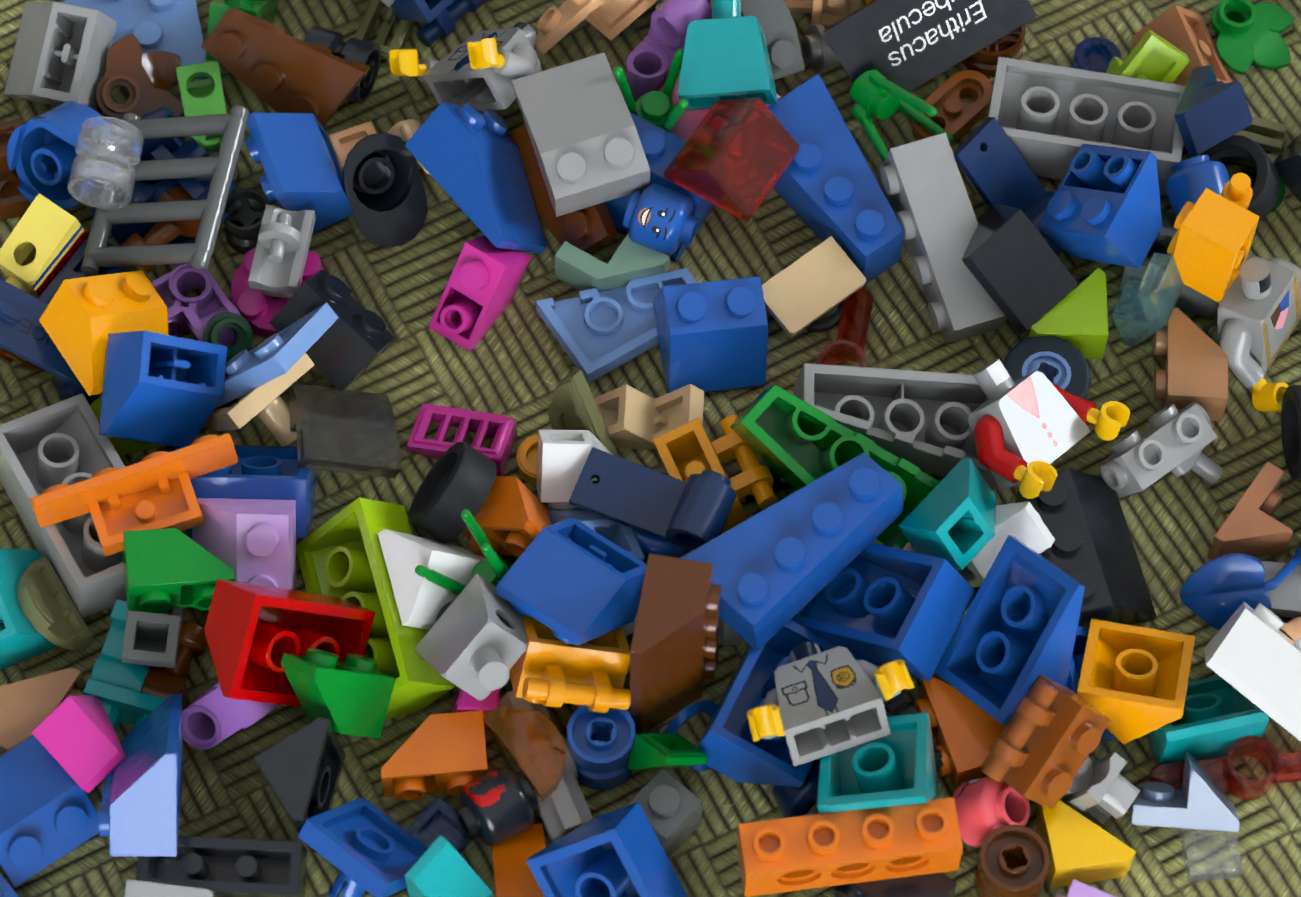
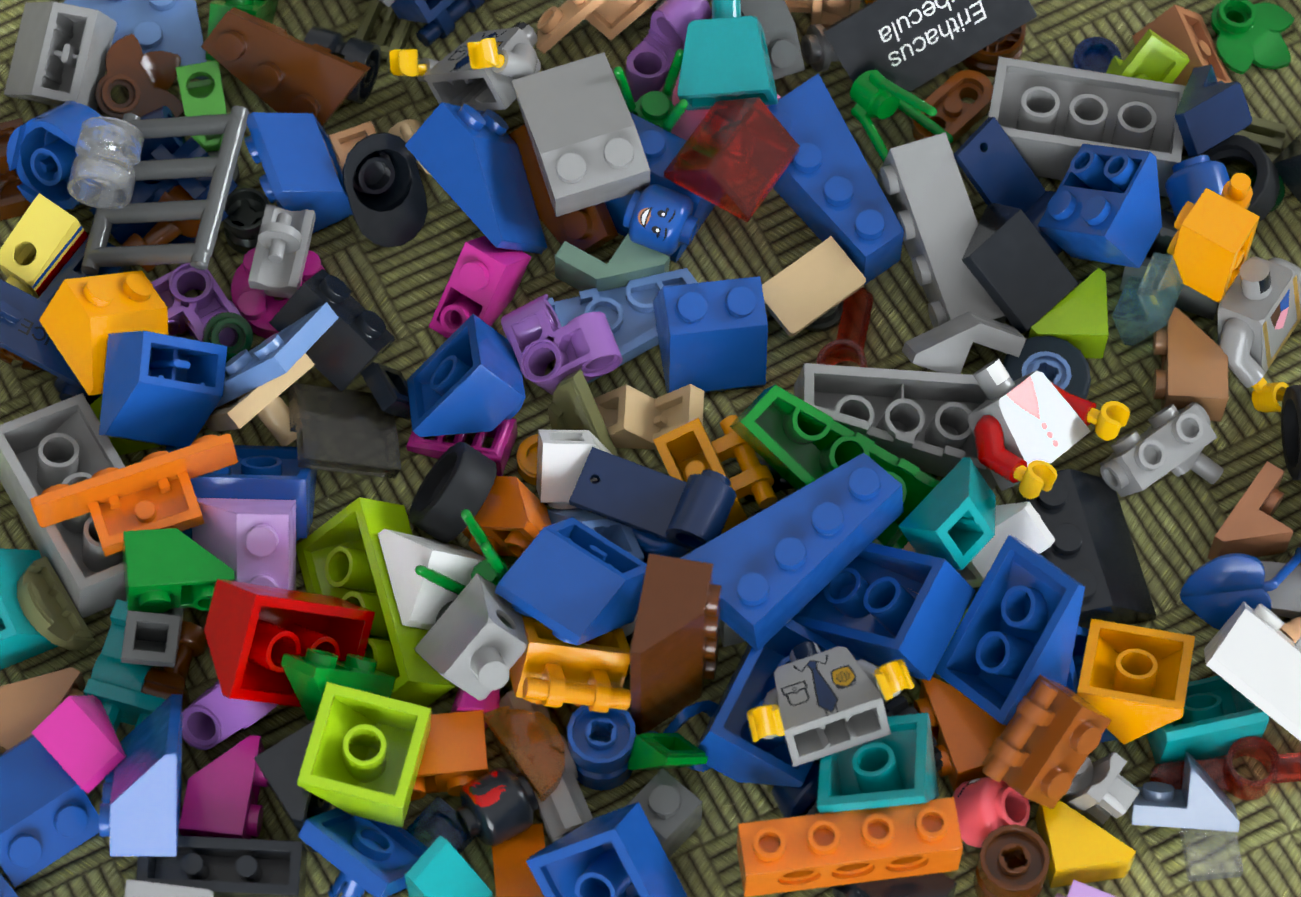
none -> dark pink slope [179,735,269,839]
none -> lime slope [297,682,431,828]
none -> black tile [360,362,411,420]
none -> blue slope [407,314,526,437]
none -> medium lavender piece [501,294,623,395]
none -> light grey slope [902,312,1026,374]

